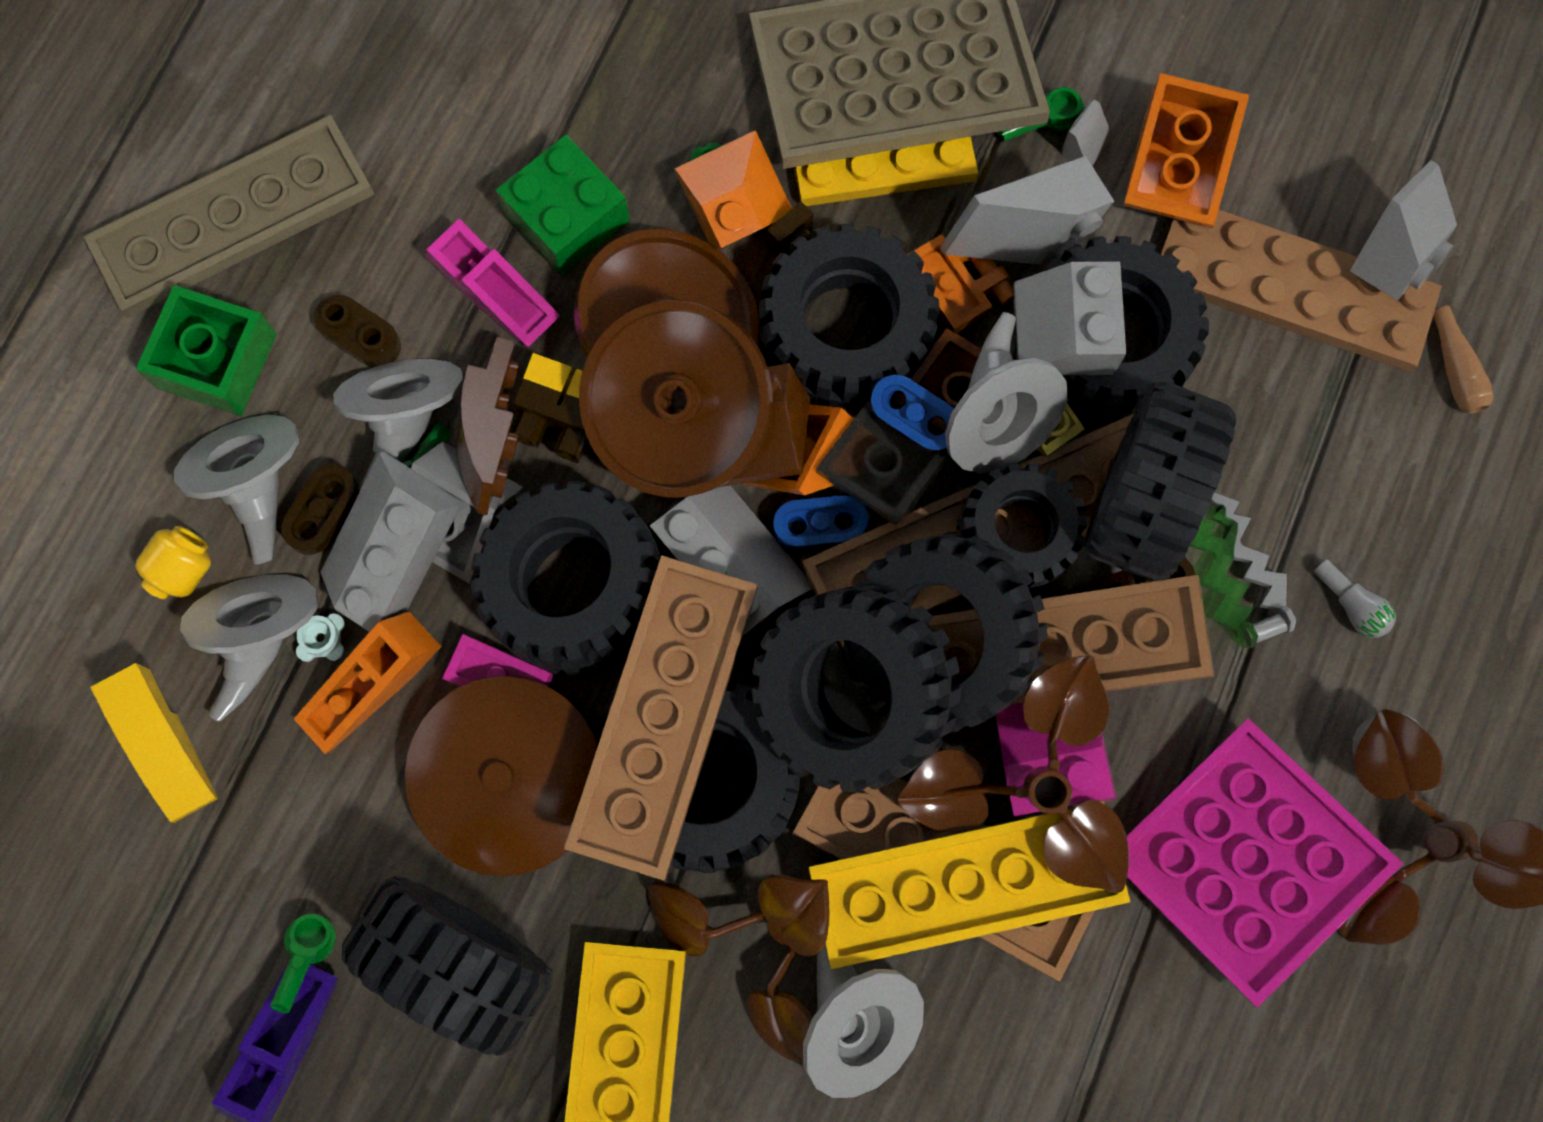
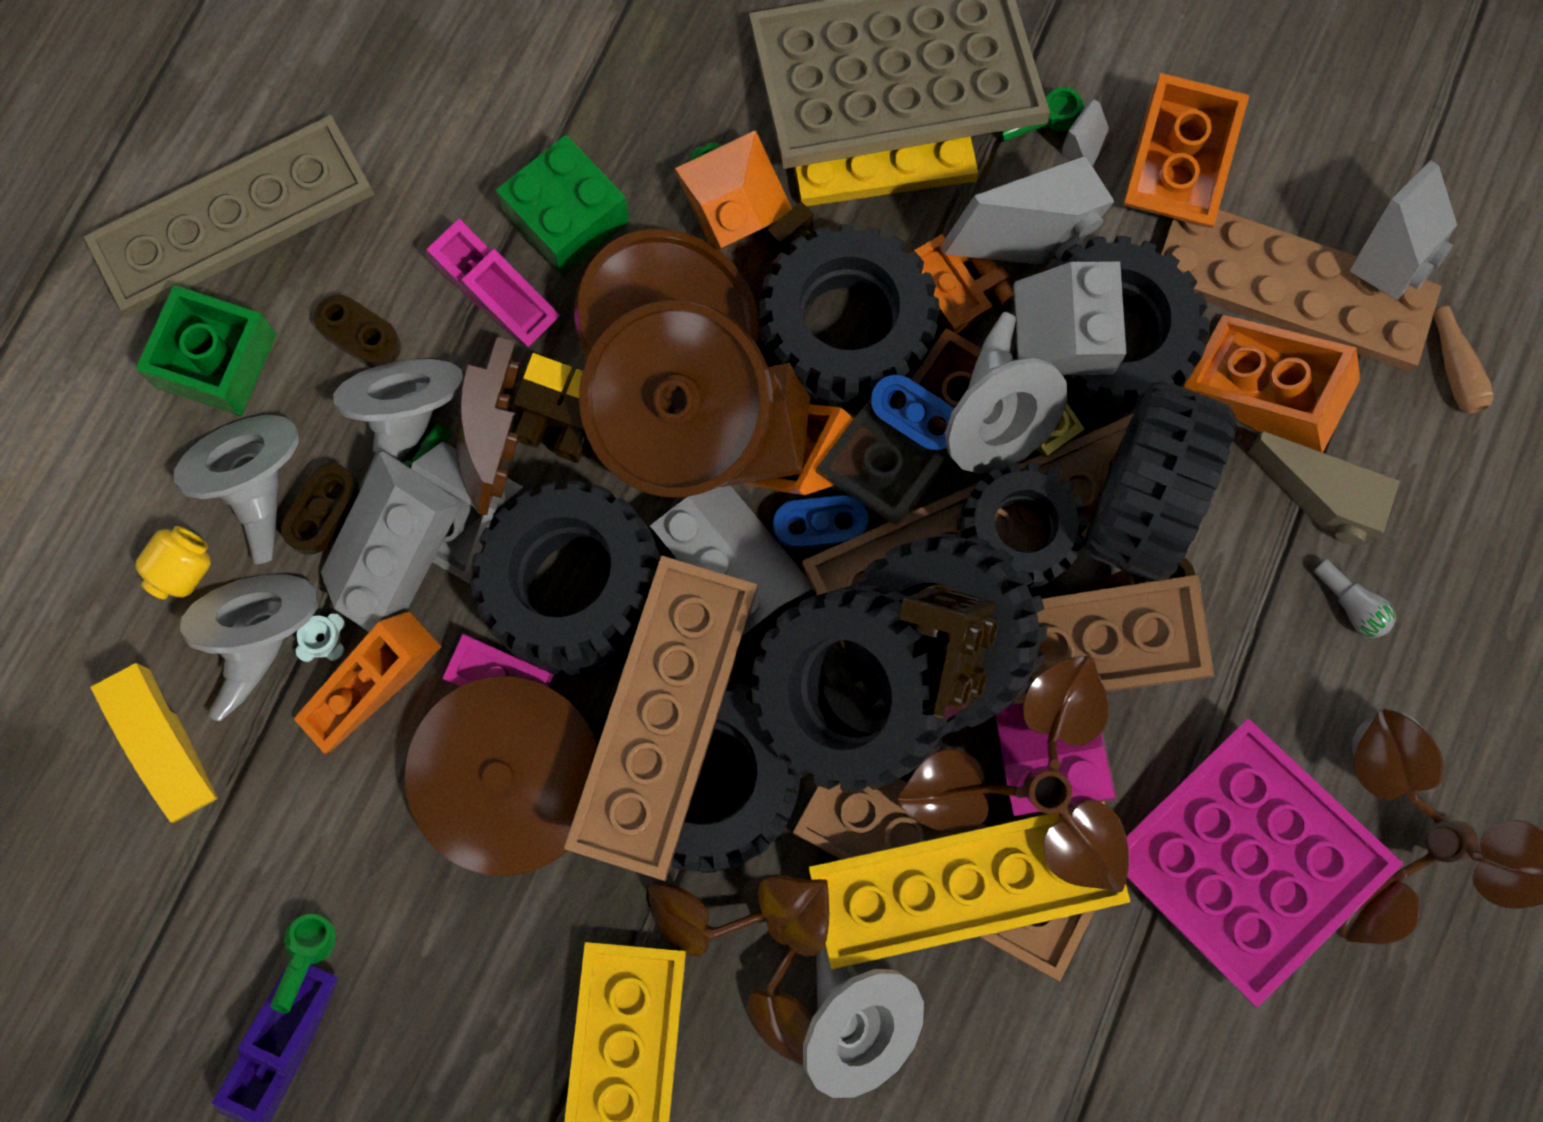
black tyre [342,876,553,1056] -> none
piece [1190,493,1296,648] -> none
none -> dark brown bracket [899,587,999,720]
none -> orange slope [1183,314,1360,453]
none -> dark tan slope [1247,431,1400,545]

